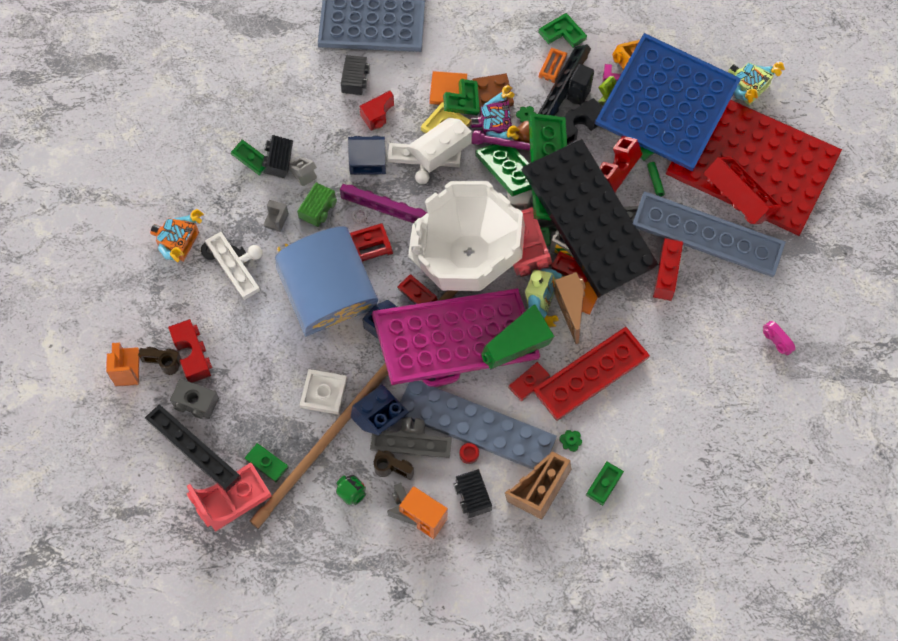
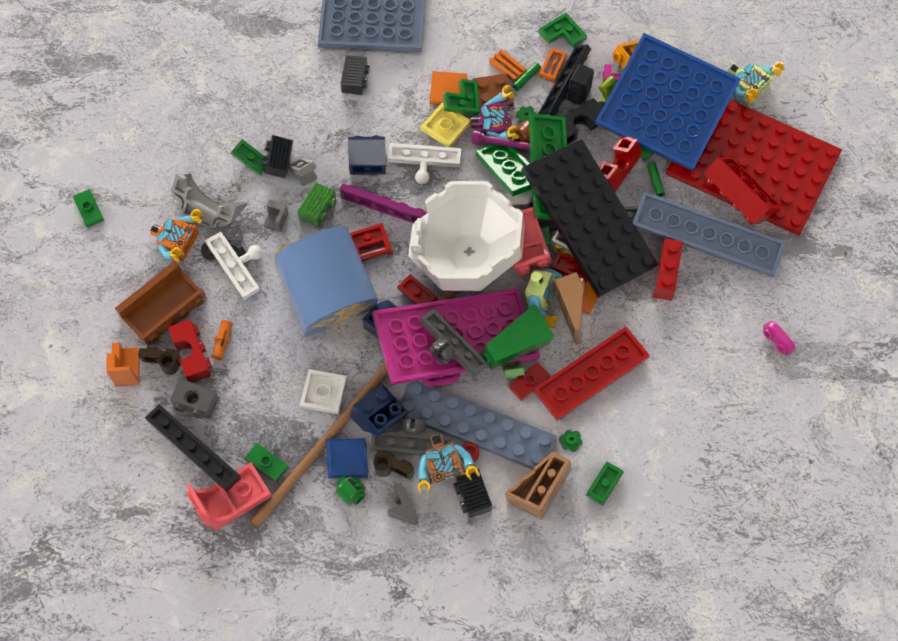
red arch [359,90,394,131] -> none
orange panel [399,487,448,539] -> none
white slope [407,118,472,173] -> none
none -> green plate [72,189,104,228]
none -> dark orange panel [115,261,207,346]
none -> light grey windscreen [171,171,248,228]
none -> orange pin [211,320,233,360]
none -> blue piece [326,438,368,479]
none -> torso [418,434,480,495]
none -> dark grey plate [419,309,488,378]
none -> orange tile [489,49,527,83]
none -> bright green plate [502,362,524,379]
none -> green piece [512,62,541,91]

